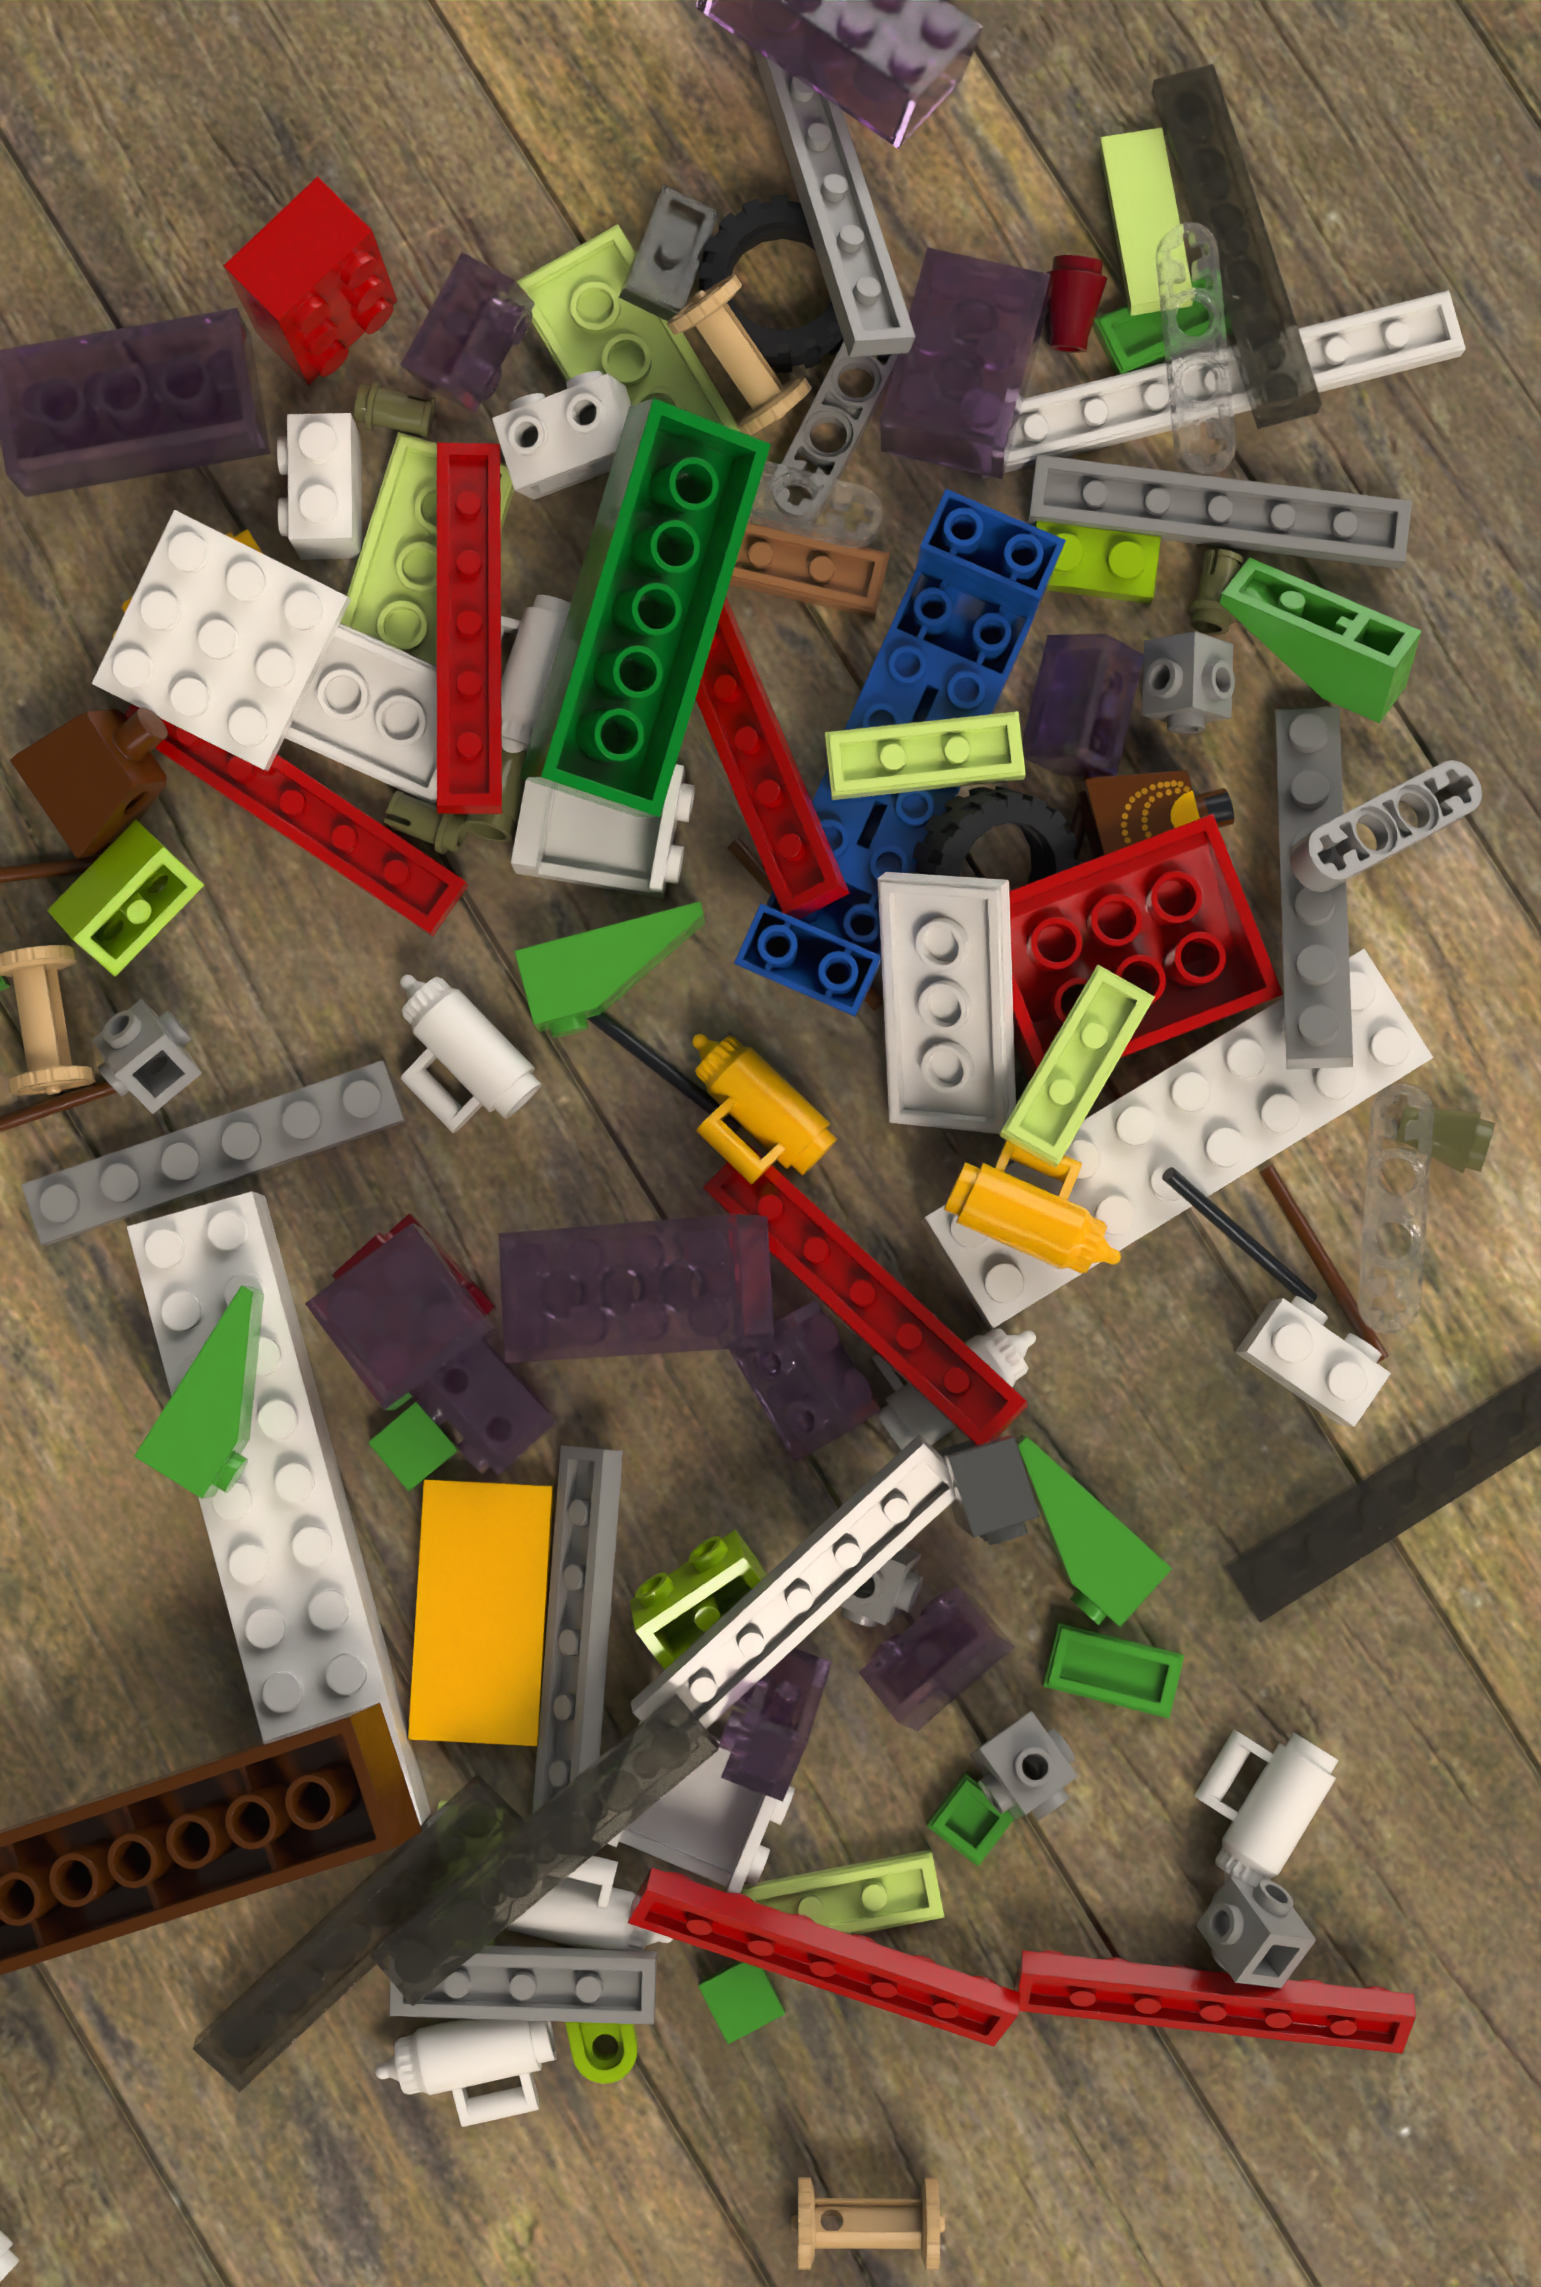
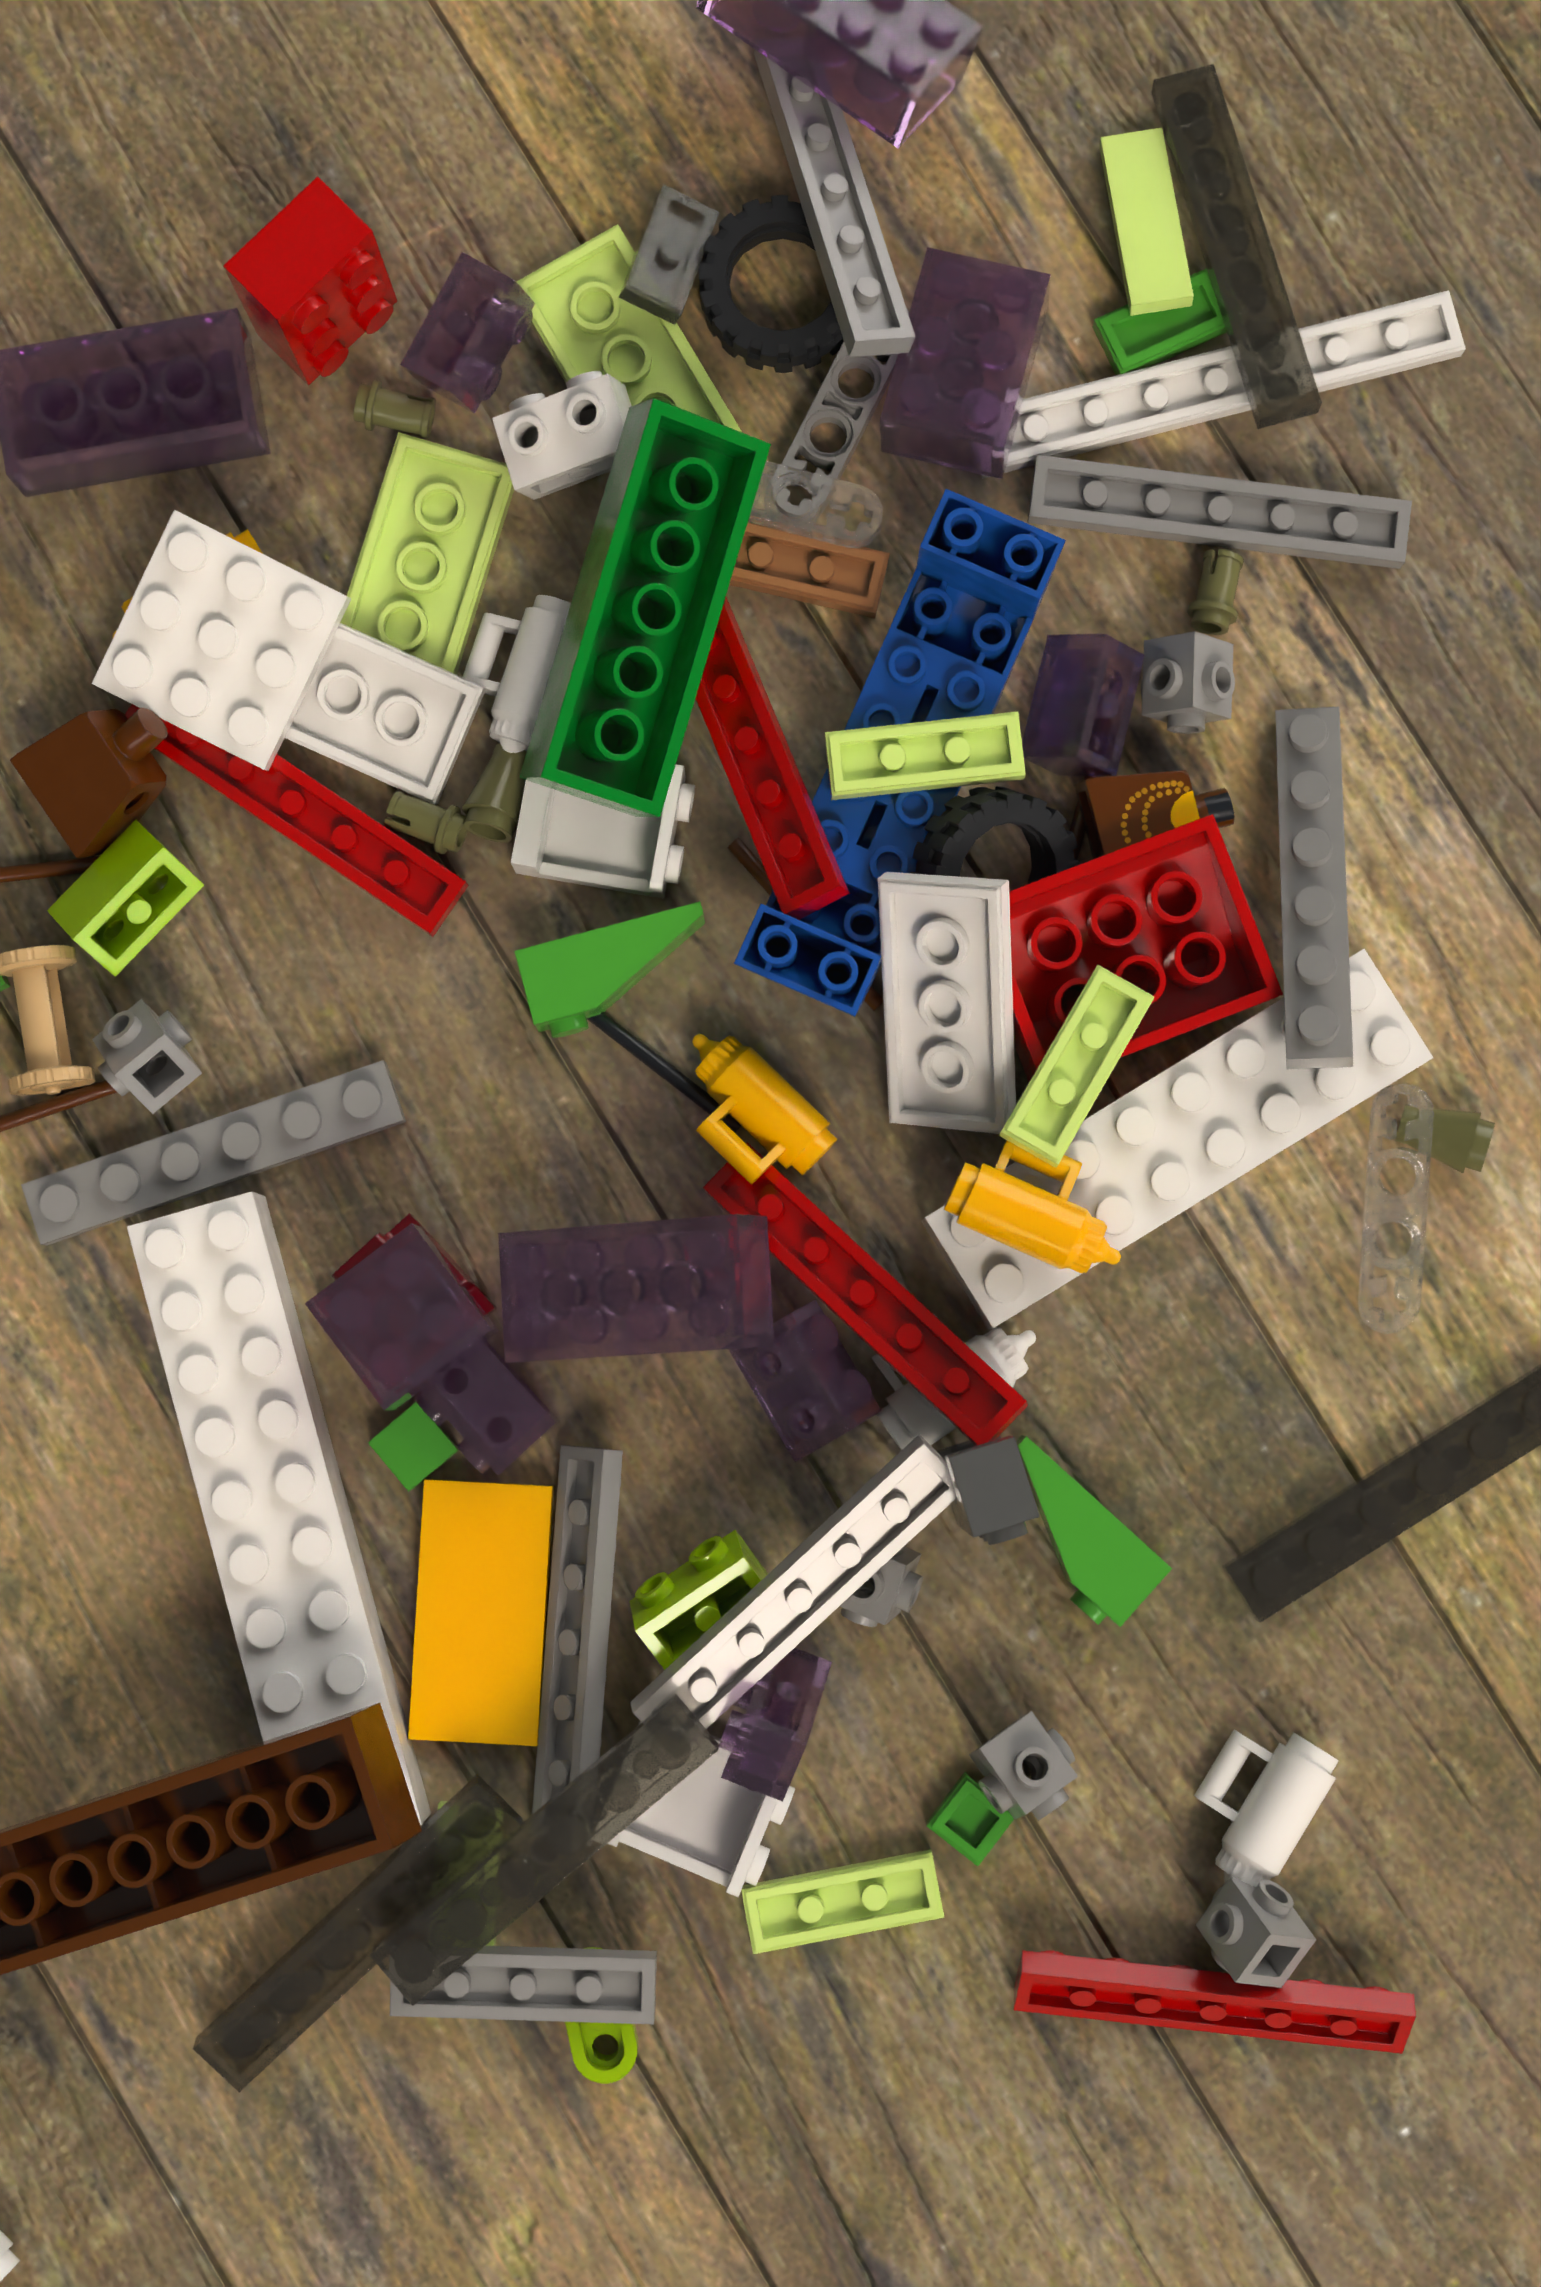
bright green slope [134,1285,264,1499] -> none
white brick [277,413,363,560] -> none
white piece [375,2018,557,2127] -> none
white piece [400,975,542,1133] -> none
red plate [437,442,502,814] -> none
white piece [494,1843,673,1950] -> none
red plate [628,1867,1021,2047] -> none
tan hose [666,274,812,435] -> none
bright green tile [698,1961,786,2044] -> none
tan hose [791,2177,945,2270] -> none
brick [858,1587,1015,1731] -> none
lime plate [1035,521,1161,604] -> none
bright green tile [1042,1622,1184,1719] -> none
dark red cone [1045,255,1107,353] -> none
clear beam [1156,222,1236,476] -> none
black axle [1162,1167,1317,1304] -> none
bright green slope [1220,557,1422,723] -> none
white brick [1235,1296,1391,1427] -> none
reddish brown axle [1259,1164,1389,1363] -> none
light grey beam [1290,760,1482,893] -> none

